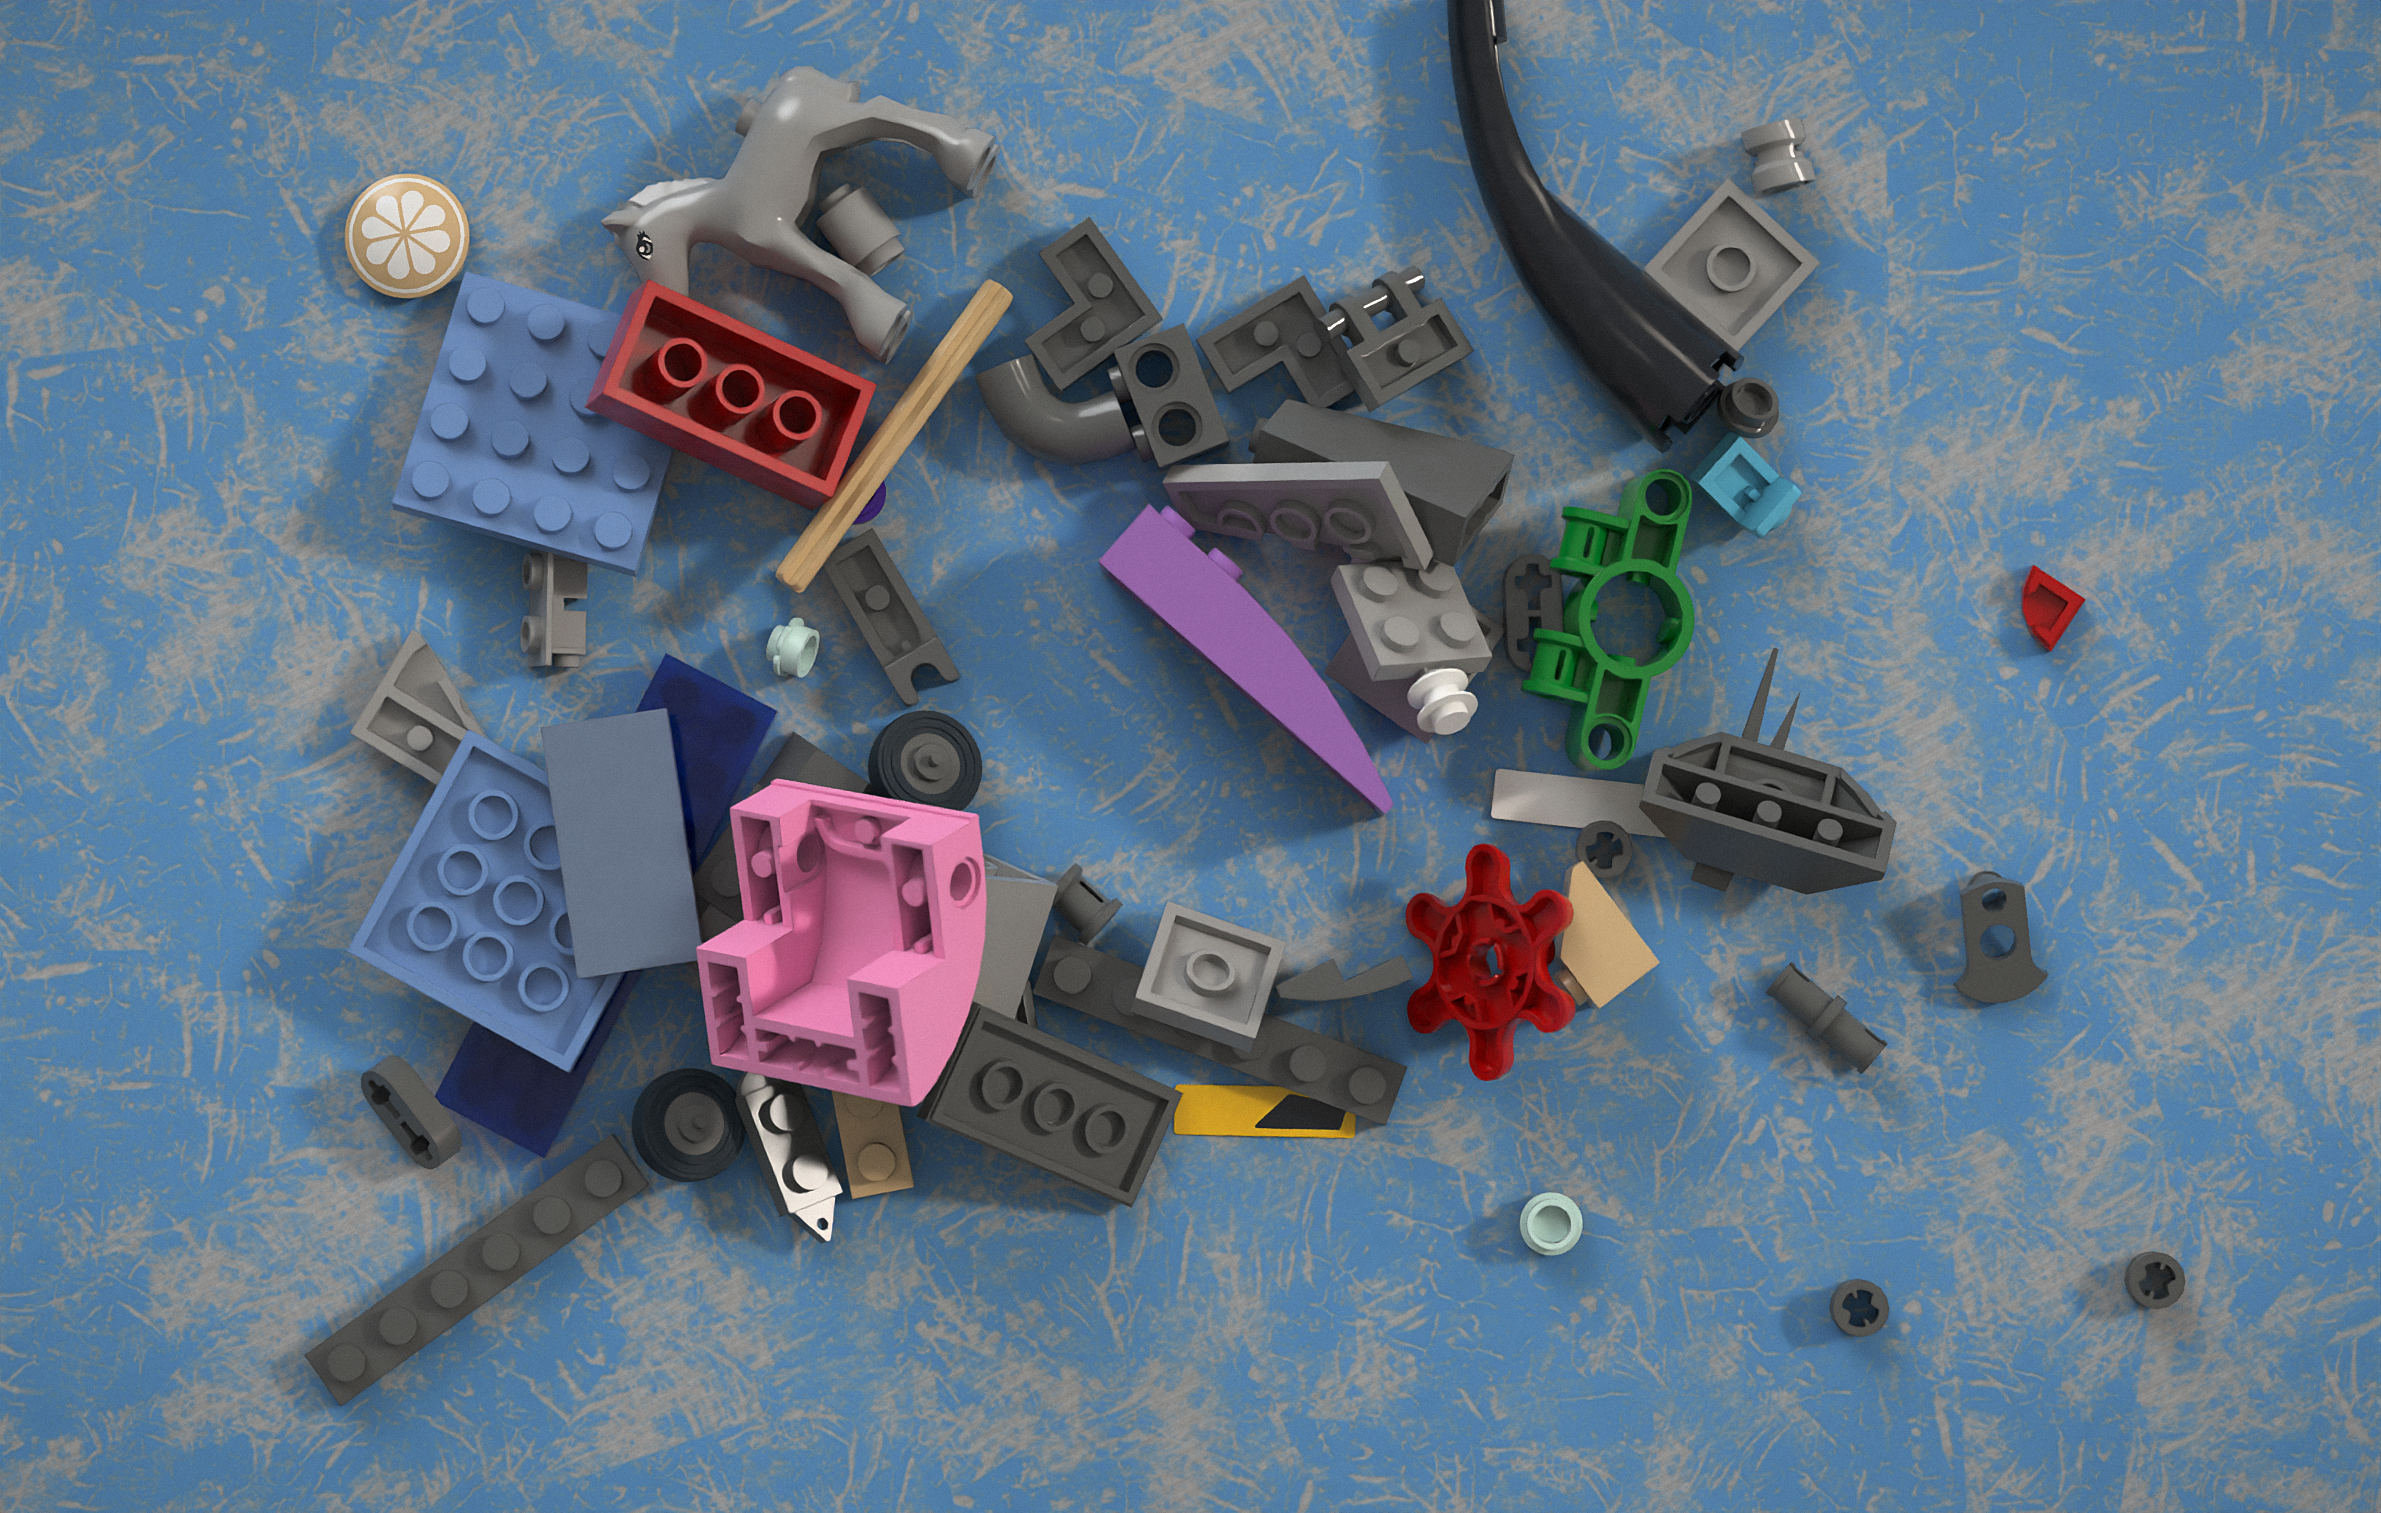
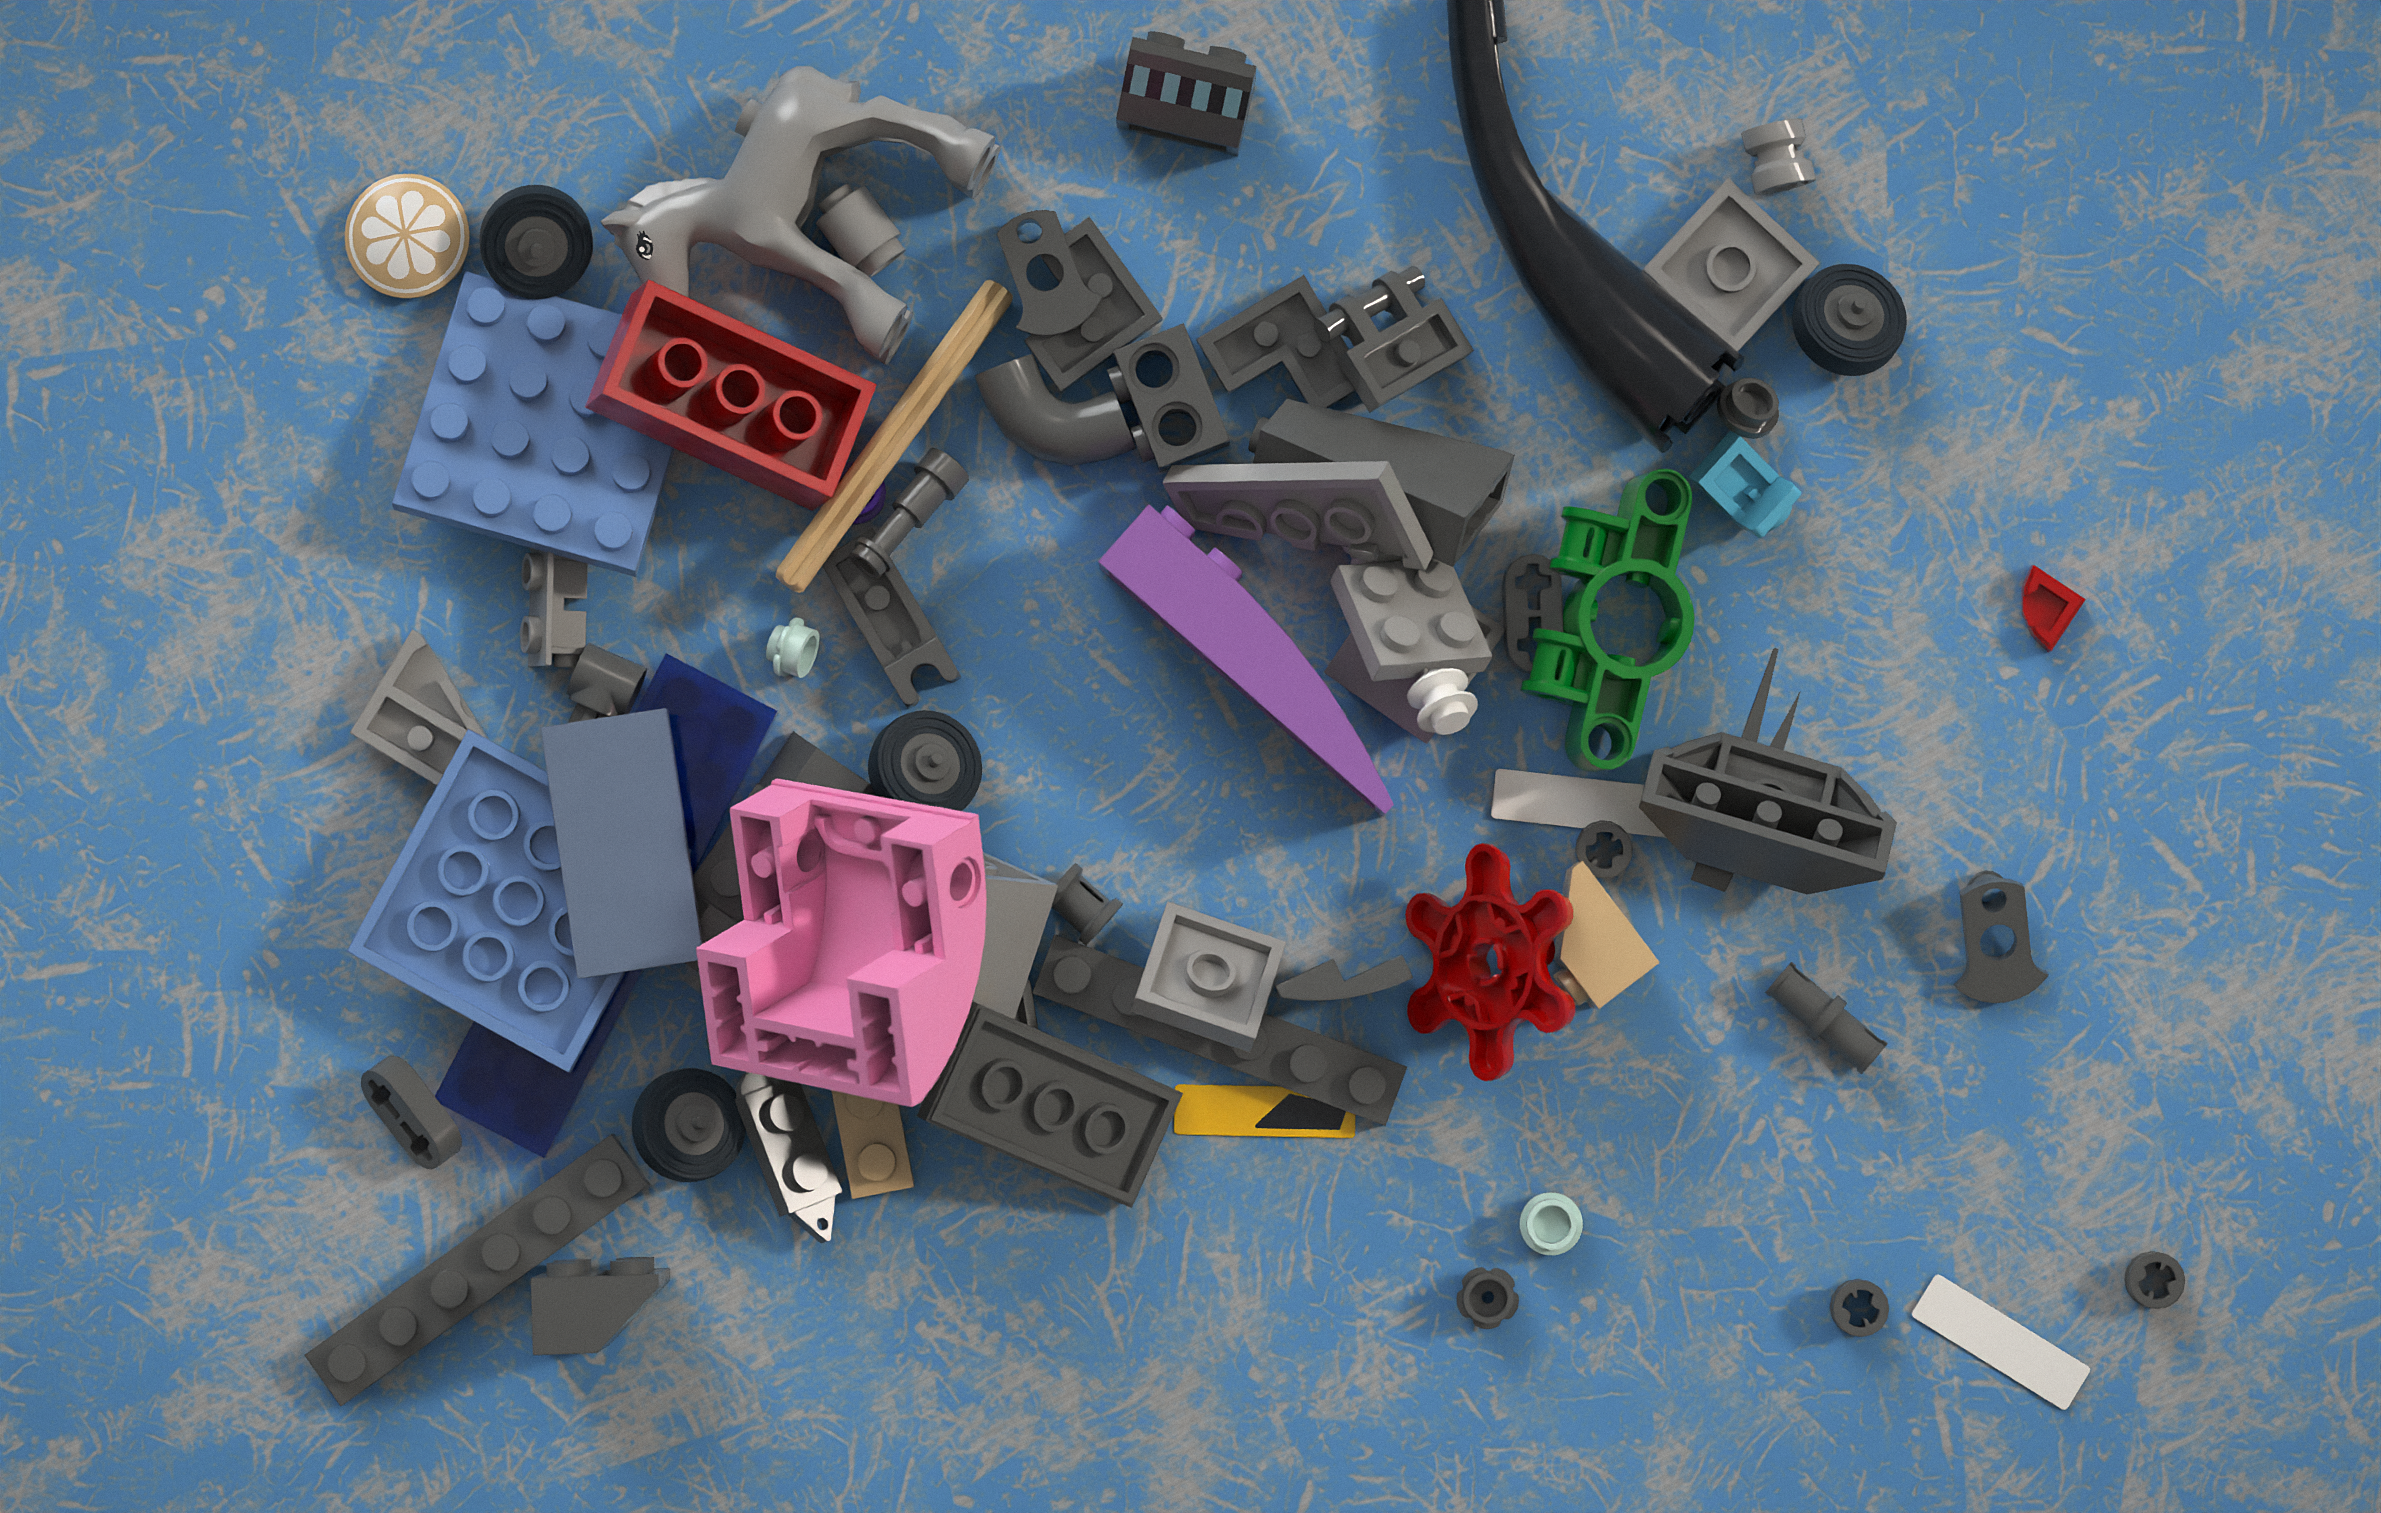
none -> black wheel [479,185,593,299]
none -> dark grey slope [531,1257,670,1355]
none -> dark grey axle [566,643,647,723]
none -> dark grey piece [850,448,969,579]
none -> dark grey piece [997,210,1103,336]
none -> dark grey slope [1116,31,1256,156]
none -> dark grey plate [1456,1267,1519,1329]
none -> black wheel [1792,264,1907,376]
none -> white sticker [1912,1274,2090,1410]

